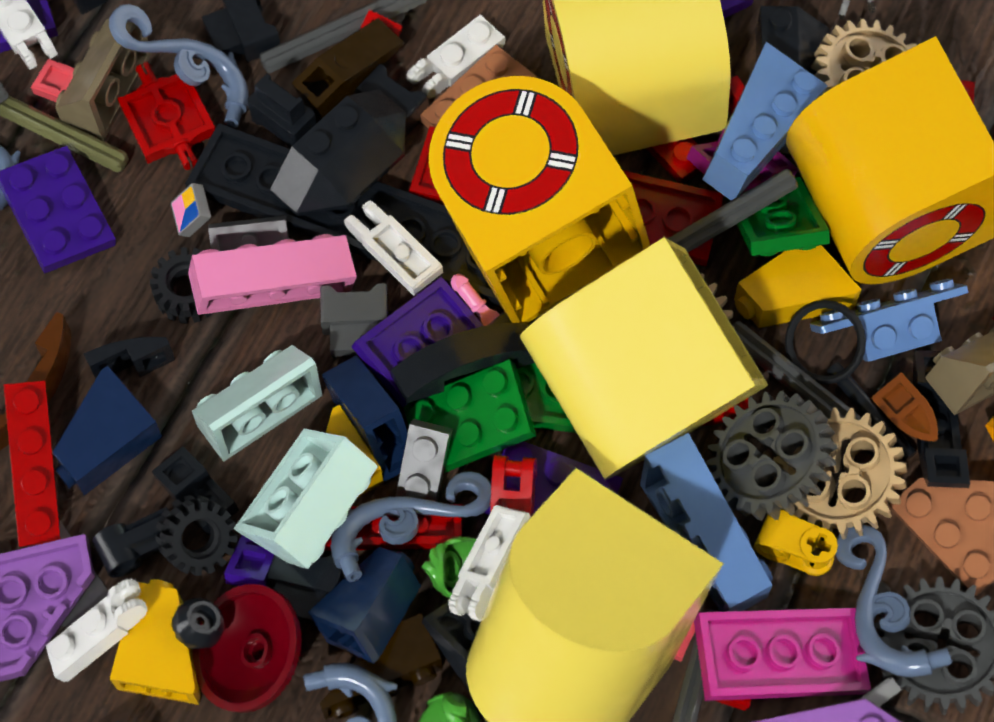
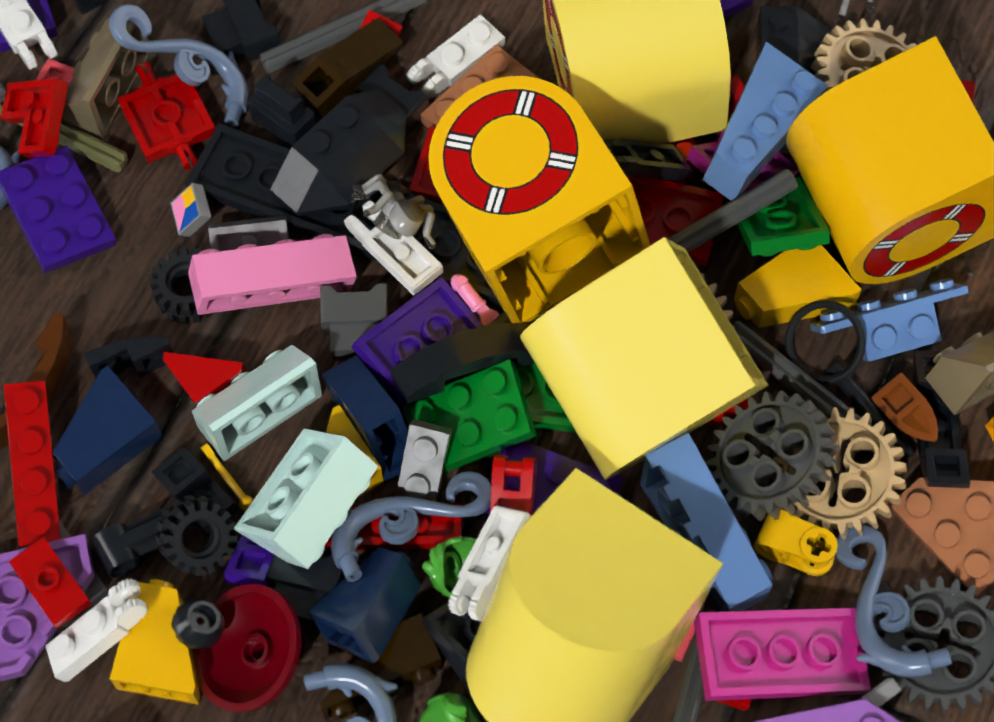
none -> red plate [1,78,68,158]
none -> red plate [8,537,92,629]
none -> red slope [163,352,248,403]
none -> yellow hinge [200,443,254,511]
none -> animal [351,174,436,249]
none -> black hinge [603,139,693,182]

